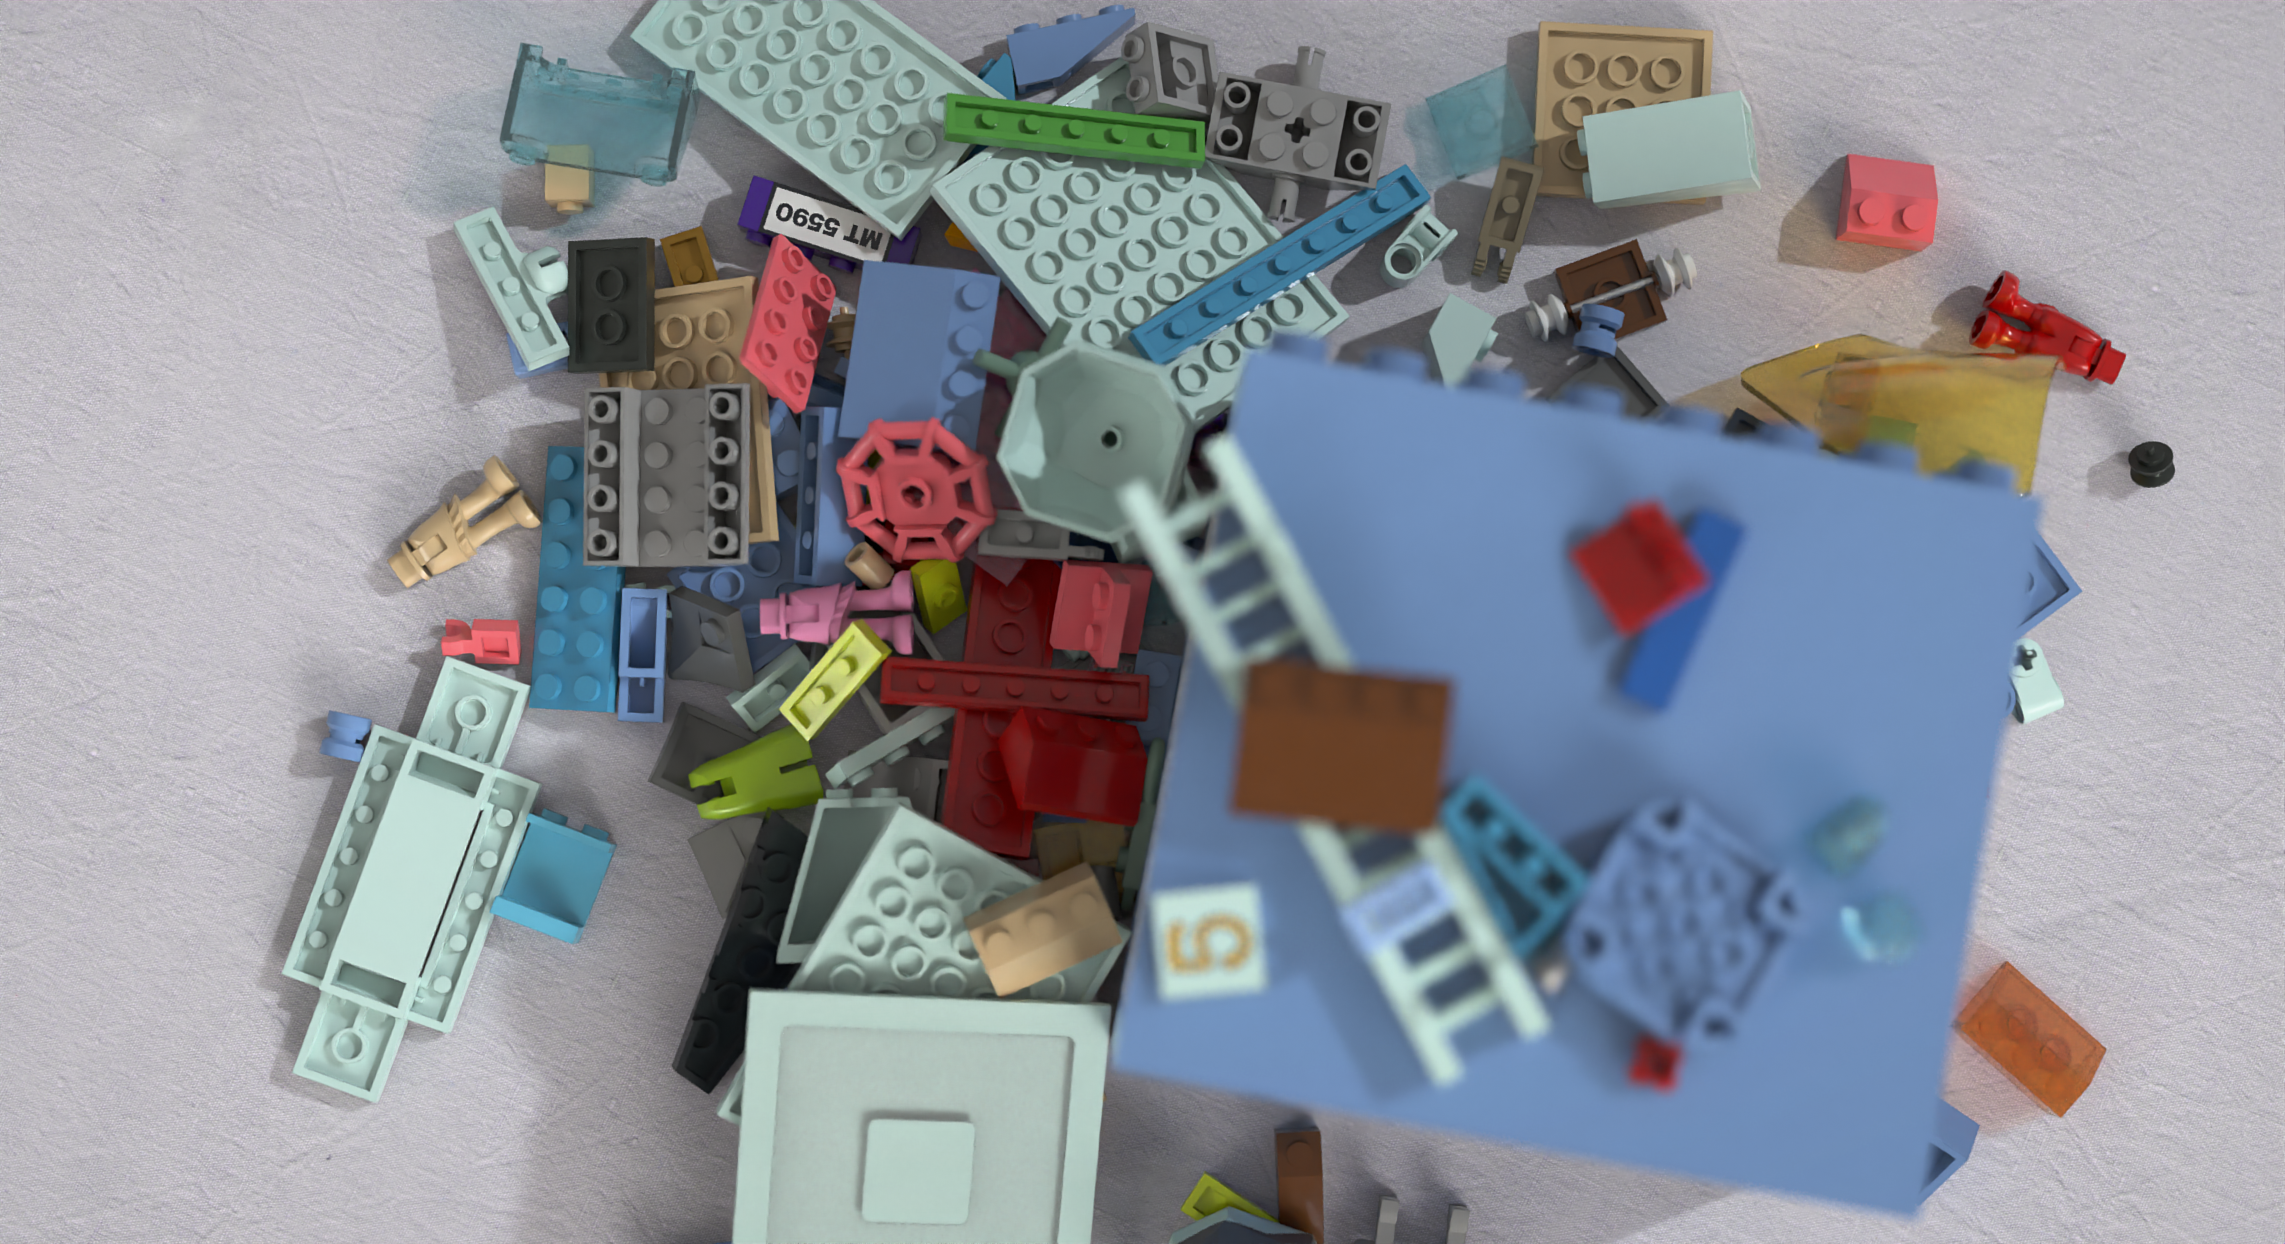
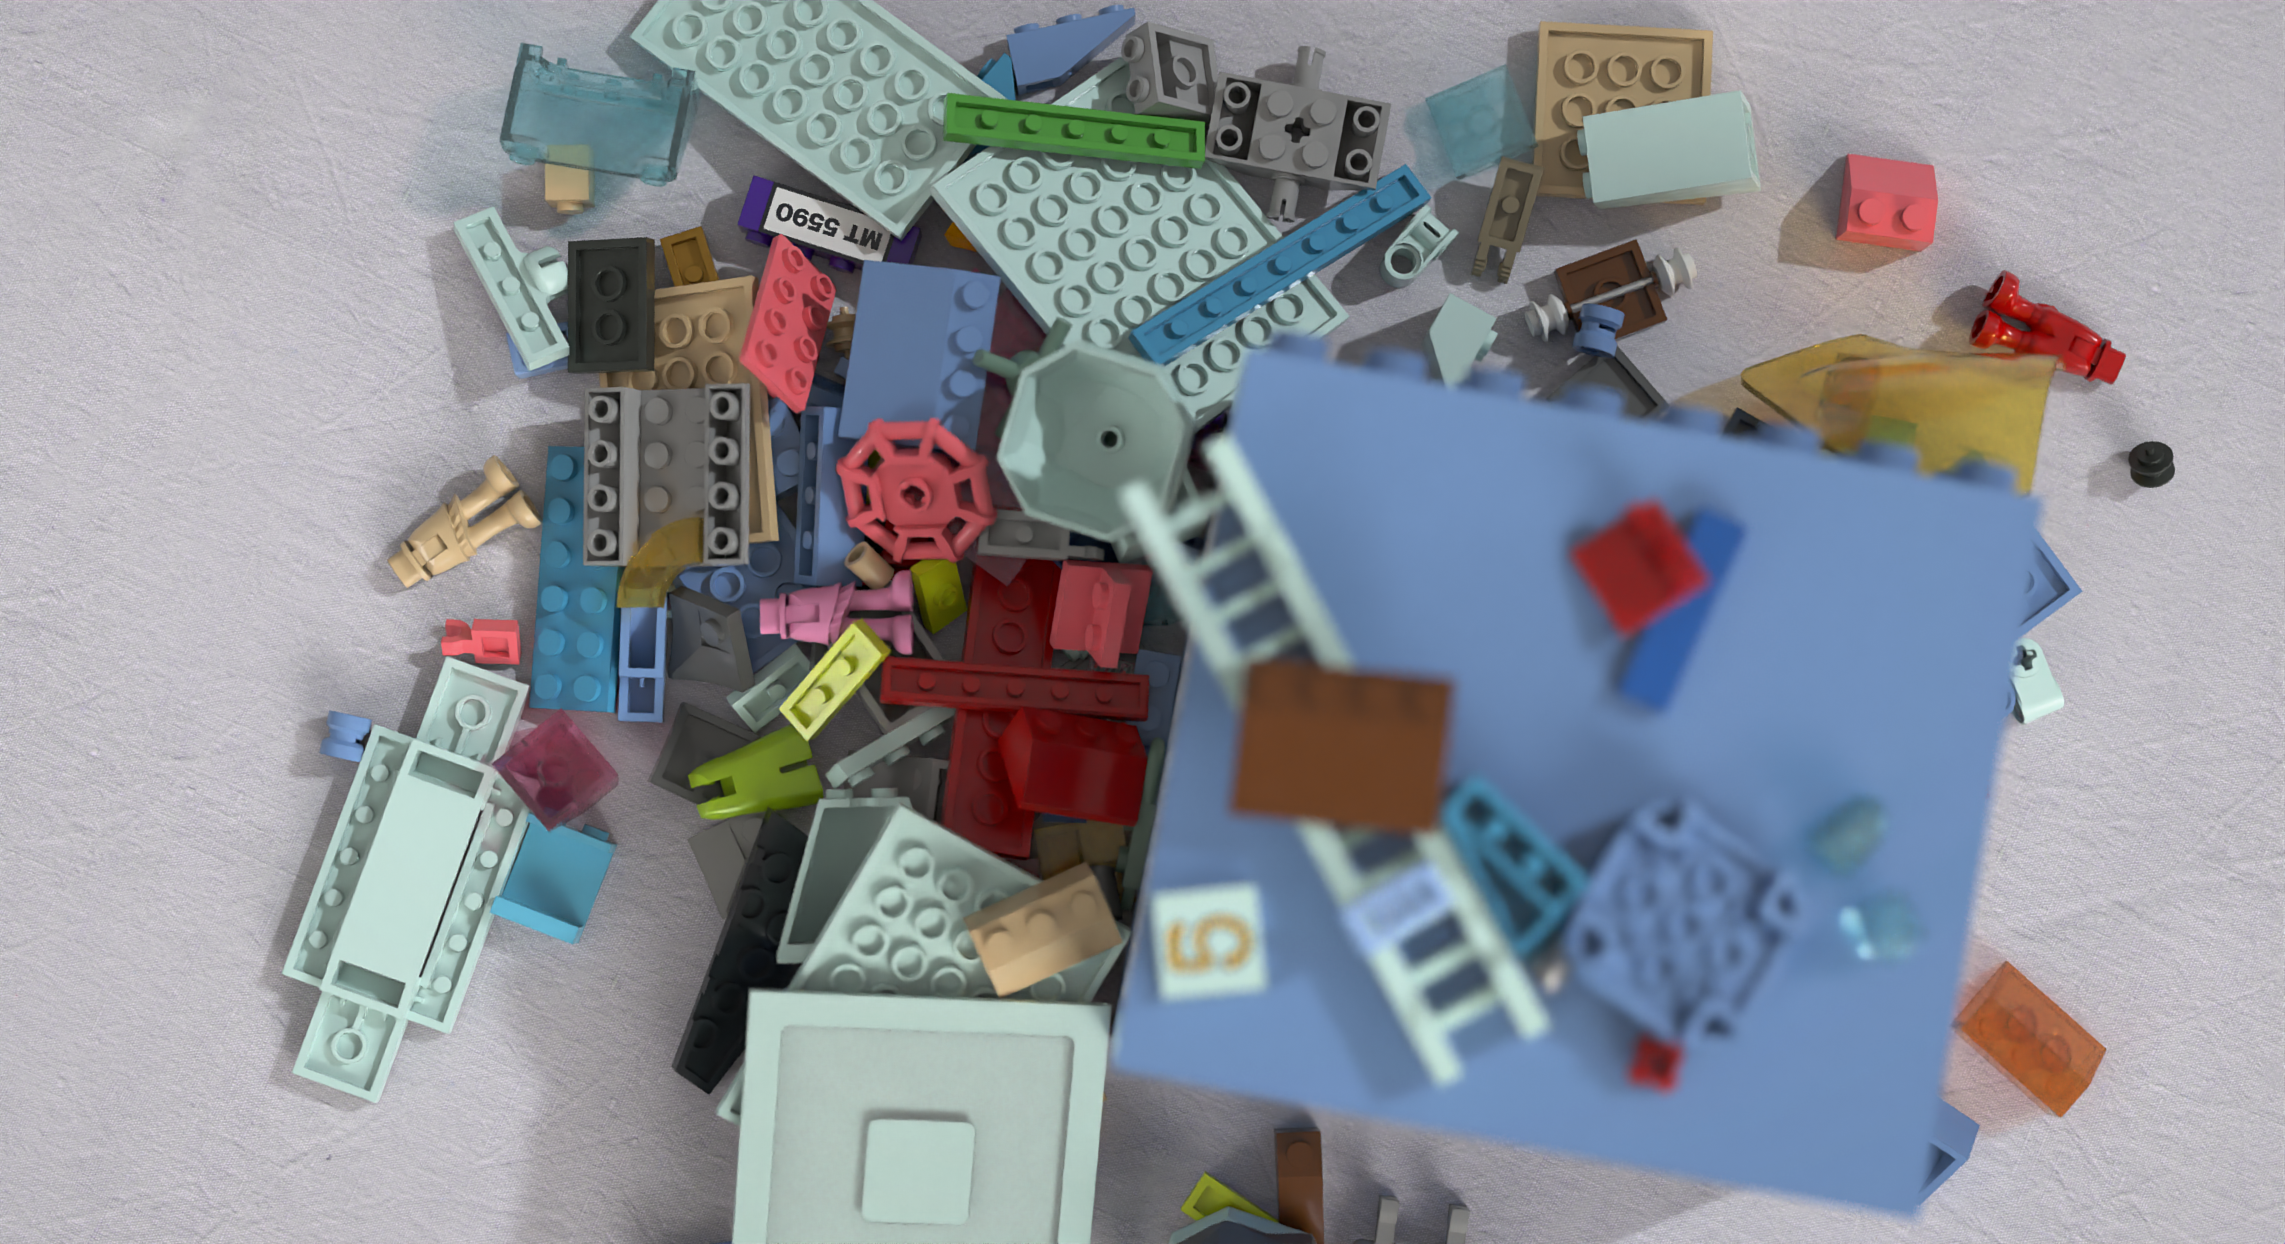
none -> clear pink slope [492,708,619,833]
none -> clear yellow tile [617,517,704,608]

